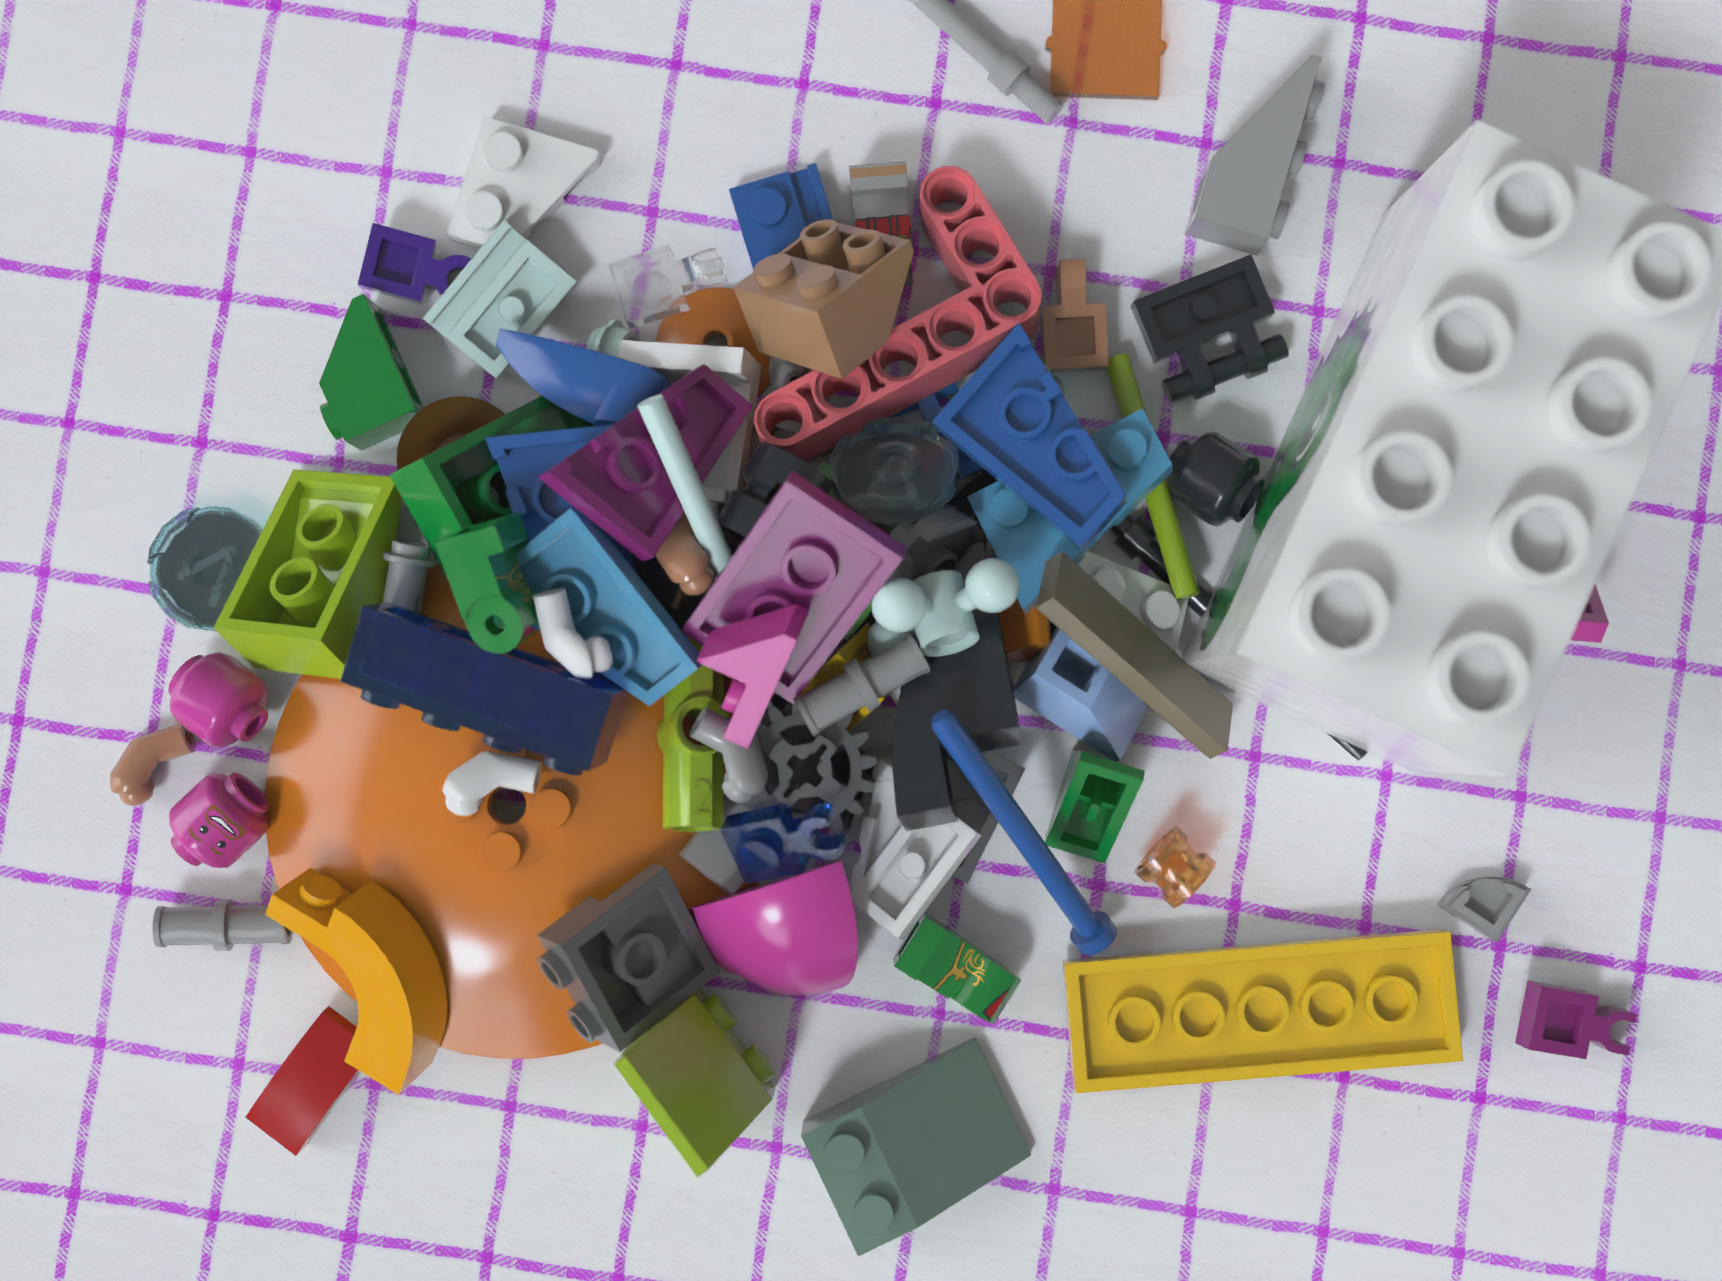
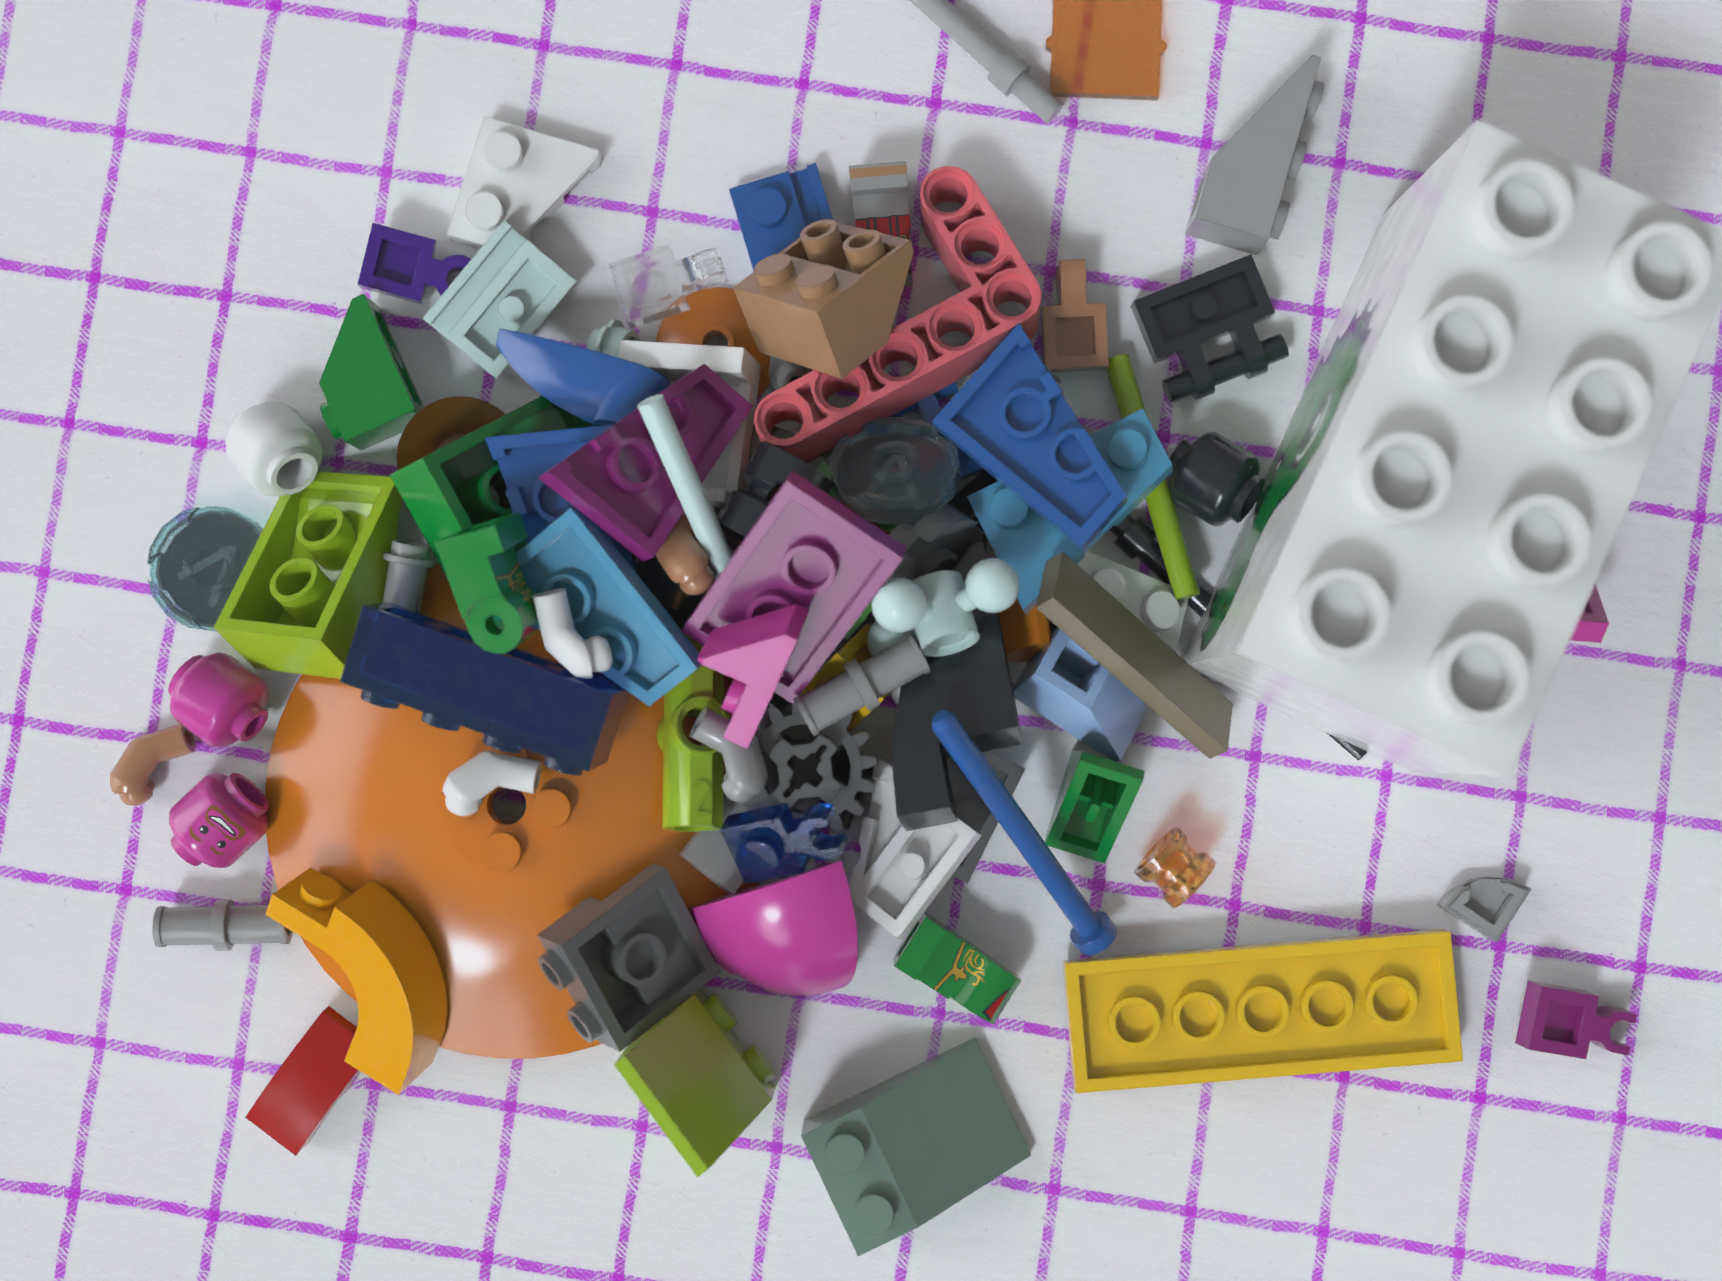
none -> white head [225,402,323,496]

